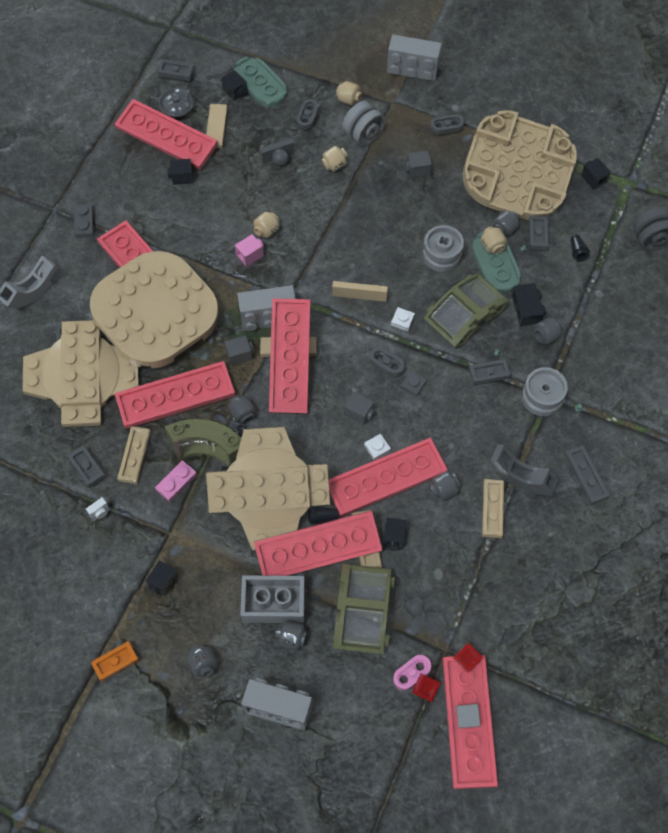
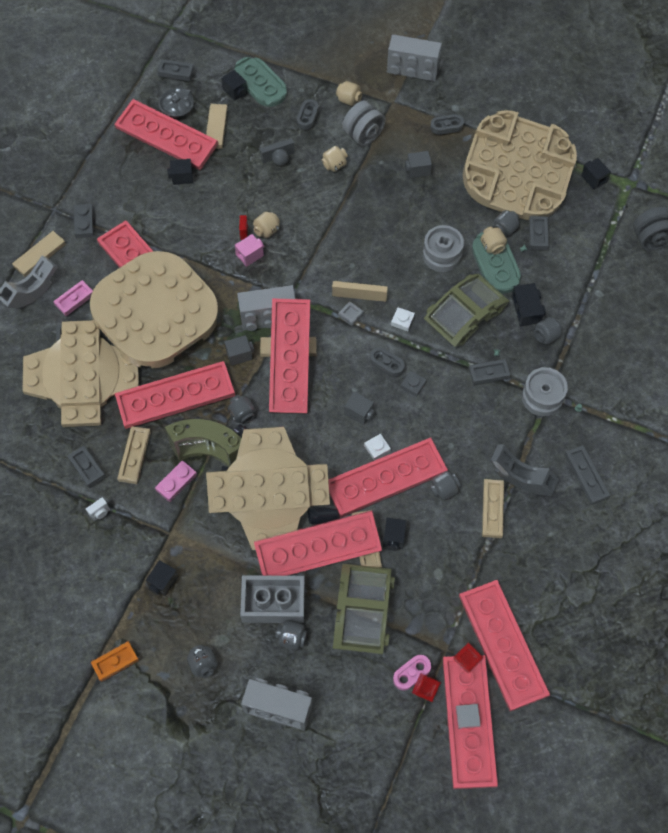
black cone [570,235,590,262] -> none
none -> tan tile [12,231,66,277]
none -> bright pink plate [53,280,93,316]
none -> red tile [239,215,248,240]
none -> light grey tile [338,301,364,326]
none -> coral plate [459,580,550,712]

